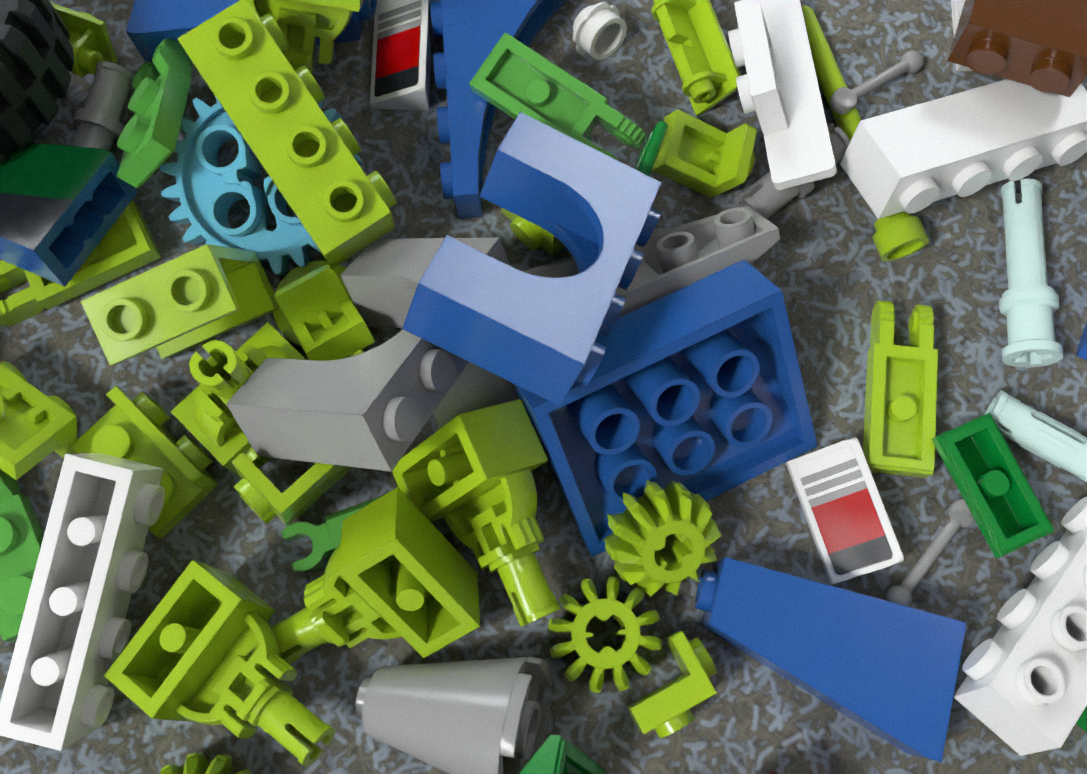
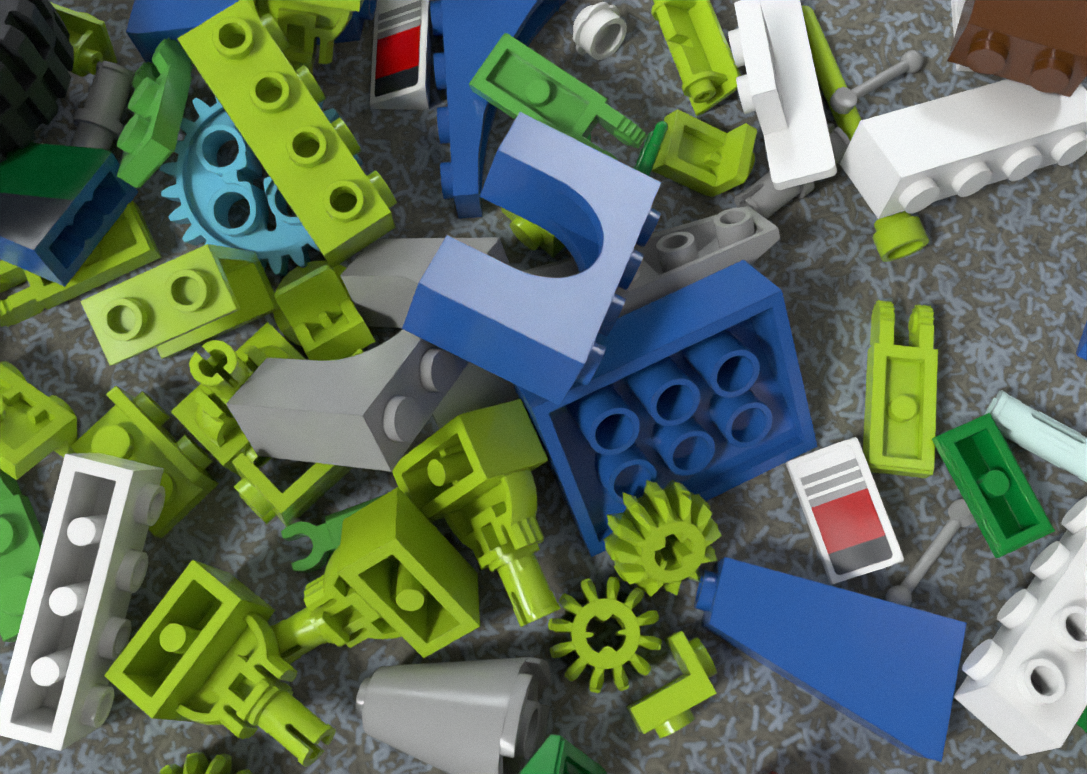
light aqua pin [999,179,1063,368] -> none

